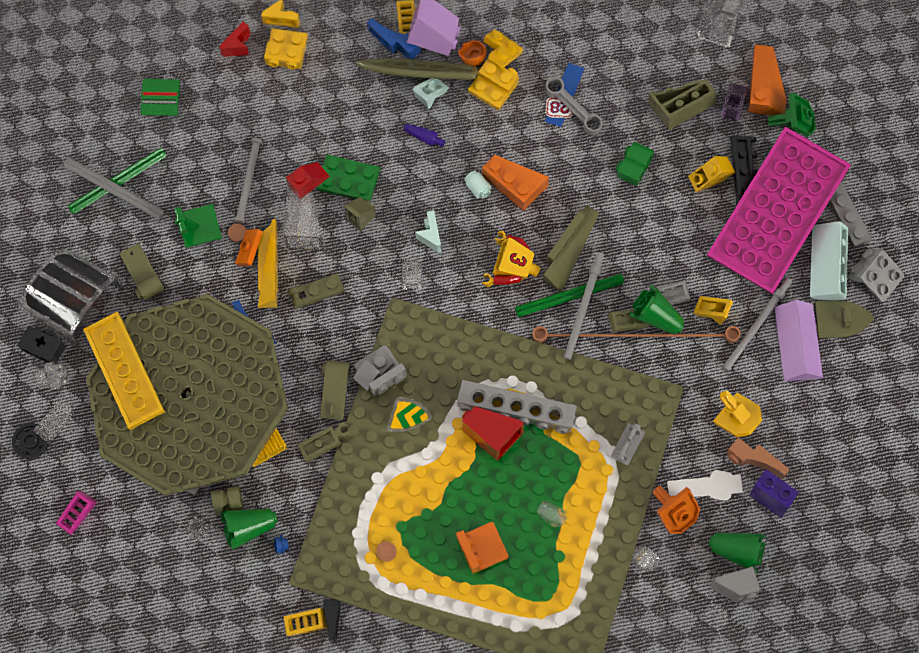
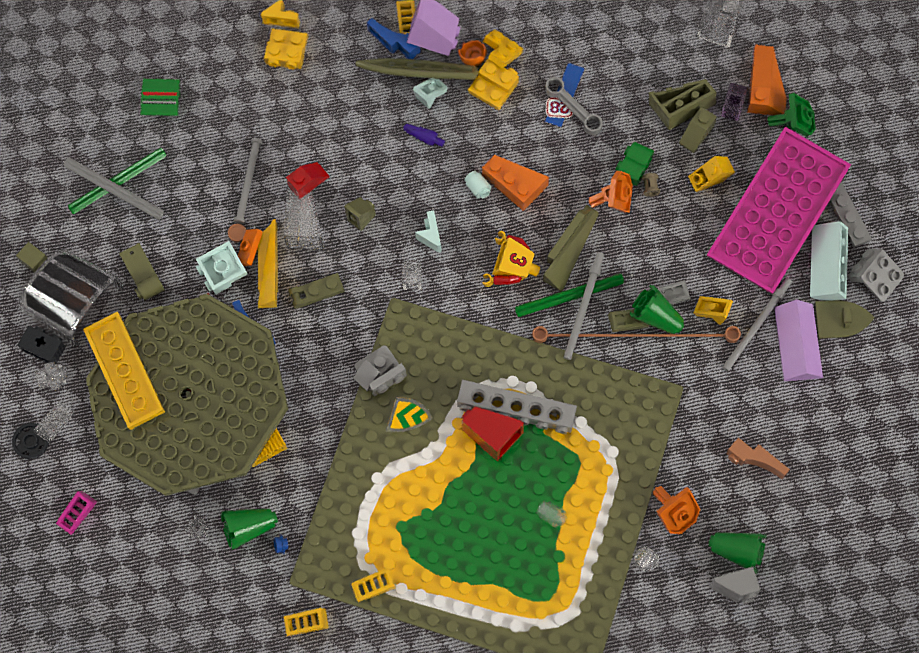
green plate [174,204,222,248] -> none
olive wheel [211,485,244,516] -> none
red slope [219,22,251,57] -> none
olive plate [297,422,352,463] -> none
green plate [316,154,380,202] -> none
olive door [320,360,351,420] -> none
black slope [323,599,341,643] -> none
nougat piece [377,541,397,562] -> none
orange bracket [456,522,508,574] -> none
light grey hinge [610,423,645,466] -> none
white sticker [667,470,743,501] -> none
yellow piece [713,390,762,437] -> none
black hinge [730,135,758,206] -> none
dark purple panel [749,470,799,519] -> none
none -> olive brick [16,242,49,275]
none -> light aqua plate [196,241,247,295]
none -> yellow slope [351,568,396,603]
none -> orange piece [588,171,633,213]
none -> dark tan bush [642,173,660,197]
none -> olive slope [679,107,717,153]

